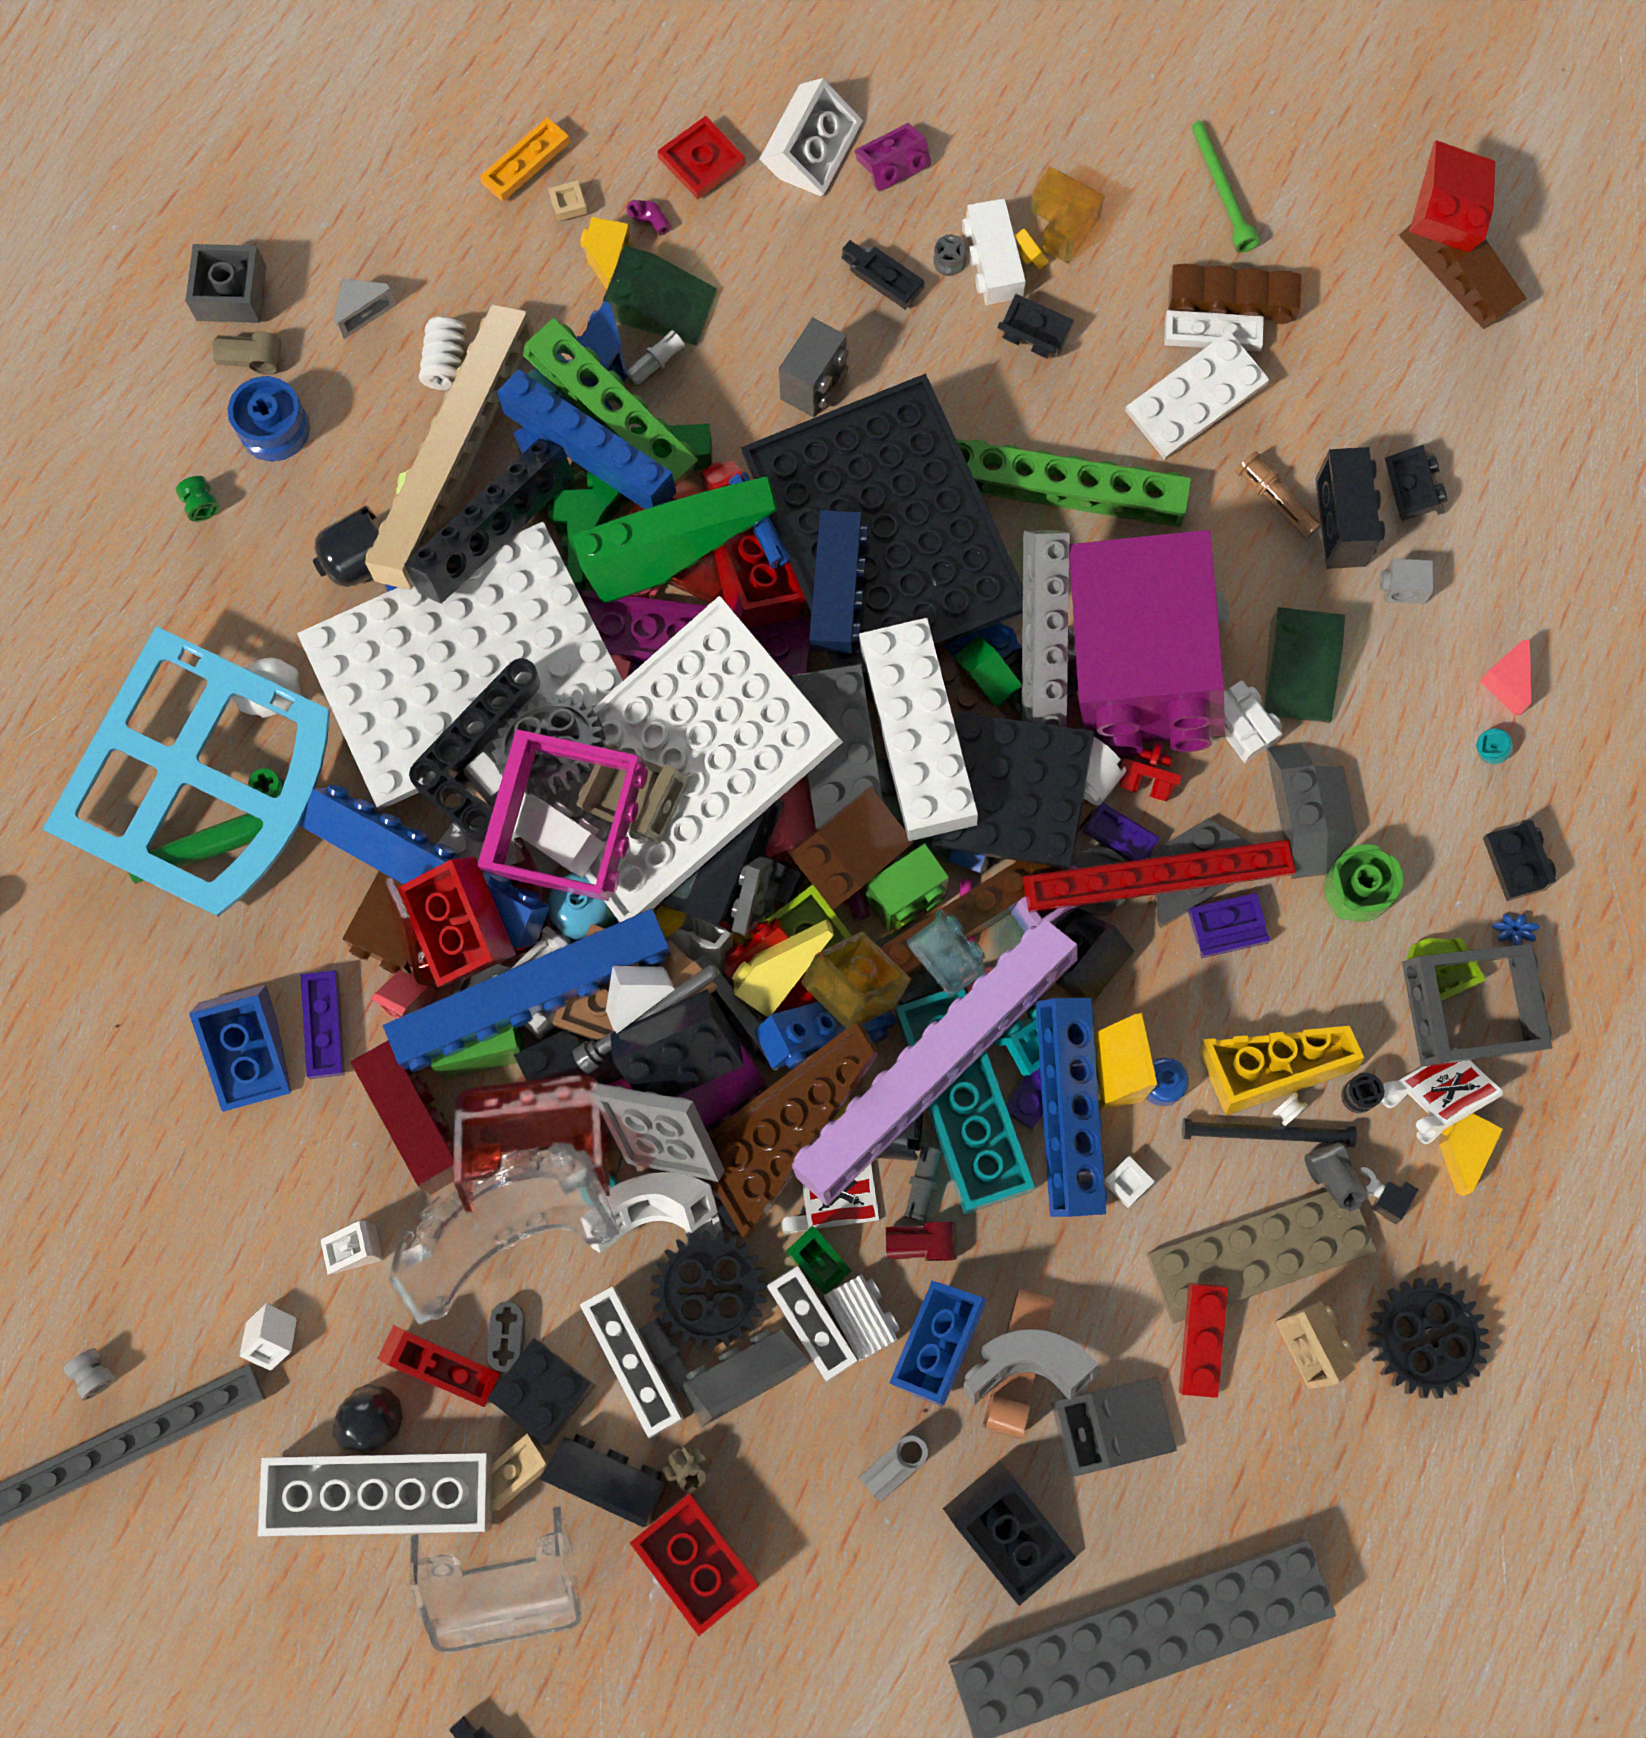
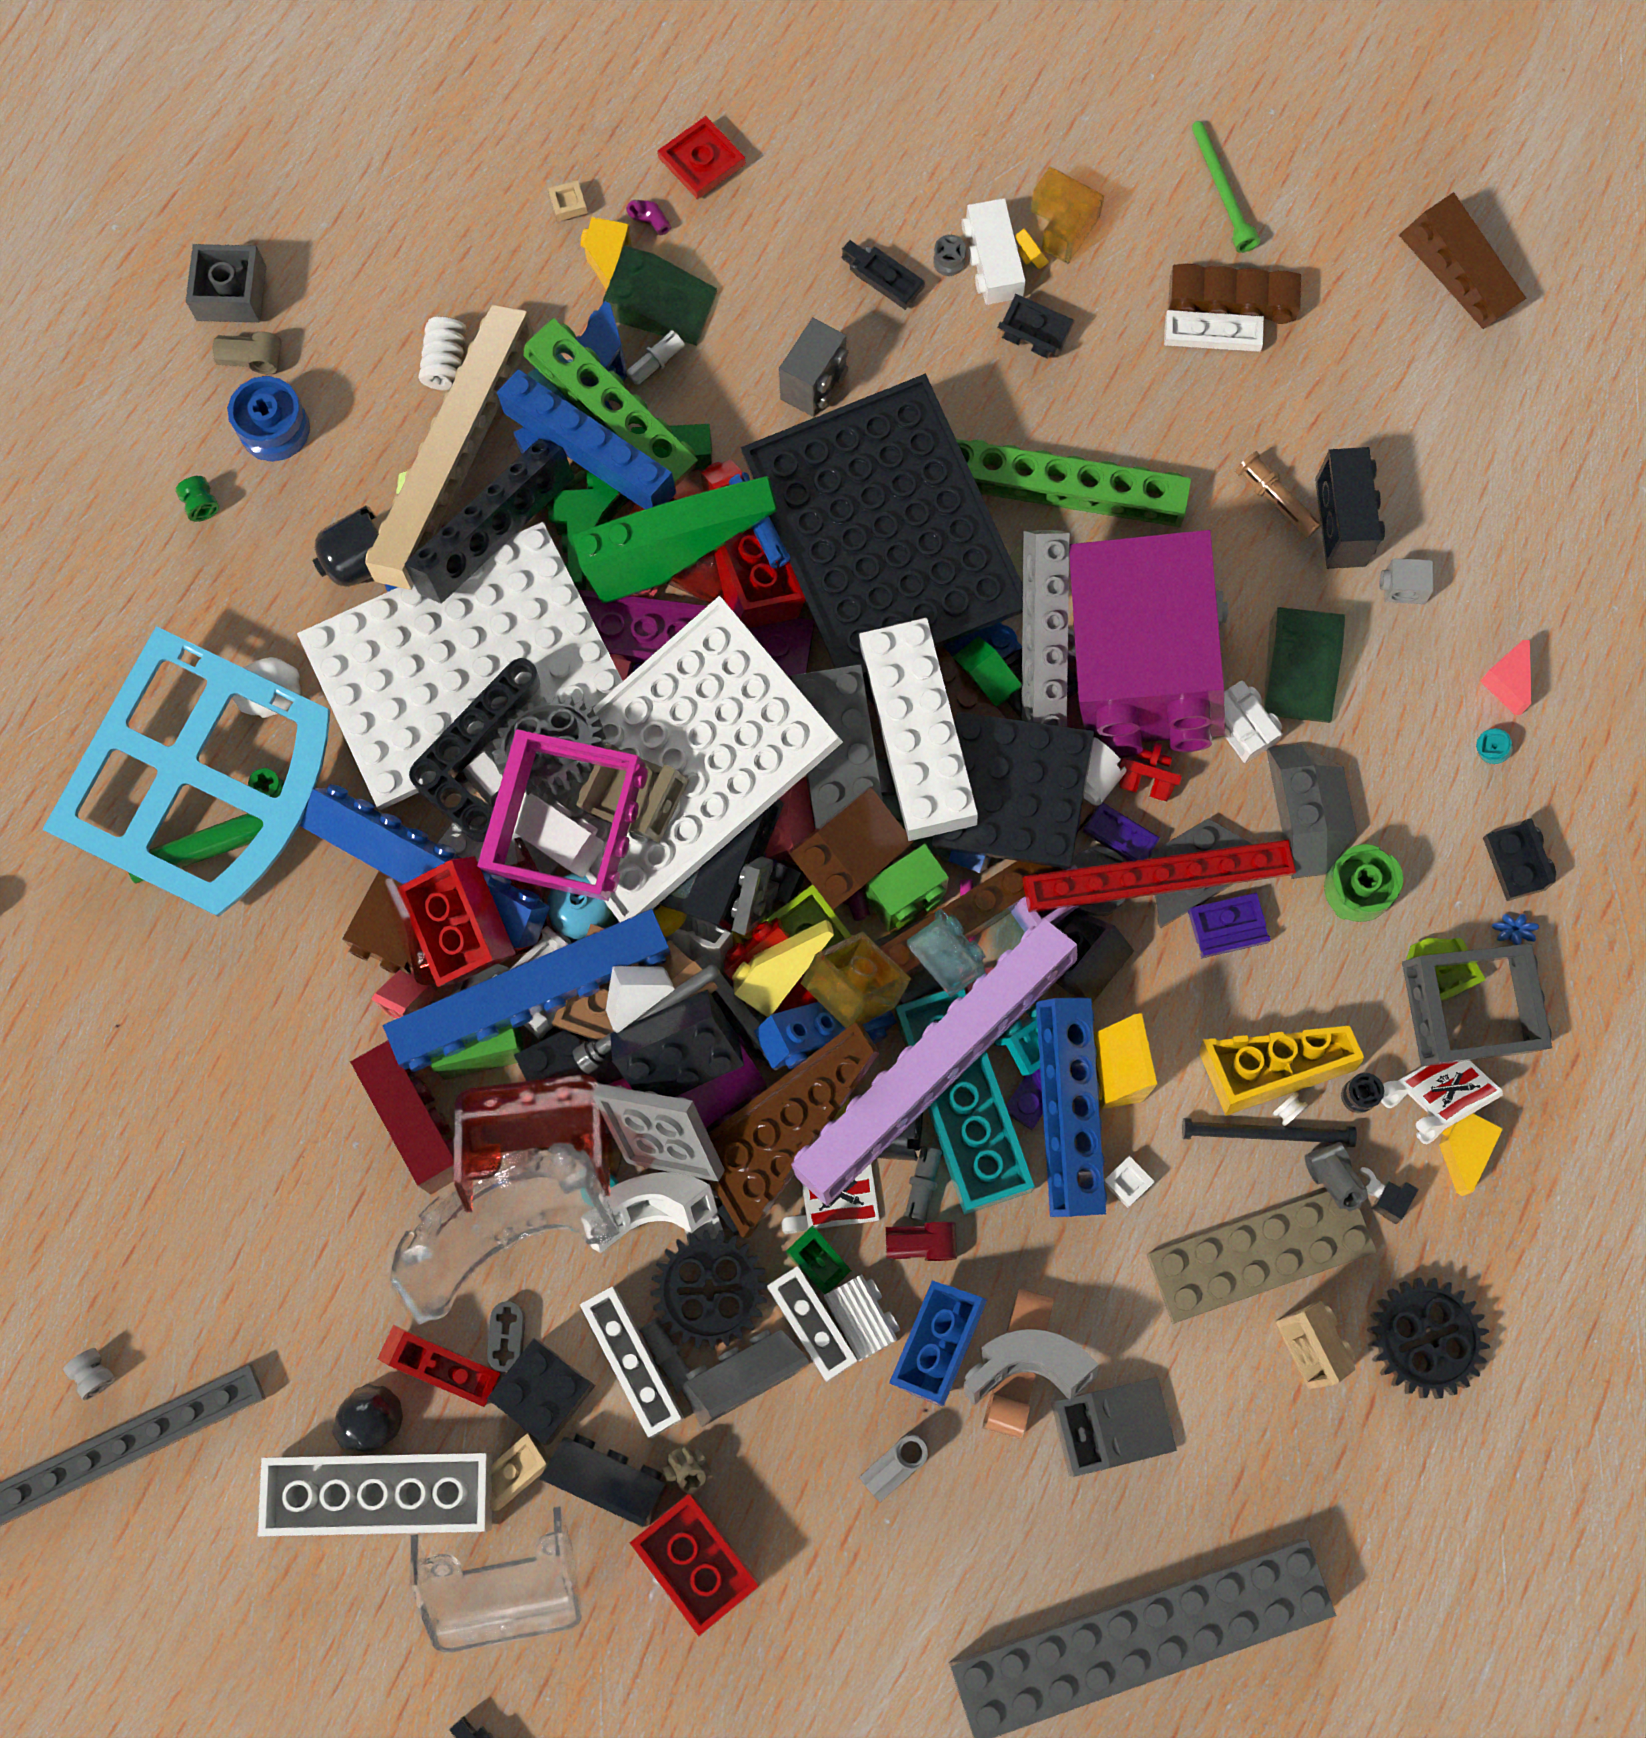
blue slope [189,985,291,1112] -> none
white panel [239,1303,297,1371] -> none
dark purple plate [300,970,345,1079] -> none
white slope [321,1220,383,1275] -> none
light grey slope [334,278,397,339] -> none
light orange plate [480,117,570,202] -> none
white slope [759,78,863,196] -> none
dark blue brick [809,510,868,654] -> none
magenta bracket [854,123,931,191] -> none
black slope [943,1461,1076,1606] -> none
white plate [1125,331,1269,460] -> none
blue head [1146,1057,1189,1107] -> none
red plate [1179,1282,1228,1398] -> none
black bracket [1384,445,1448,521] -> none
red slope [1409,140,1496,253] -> none

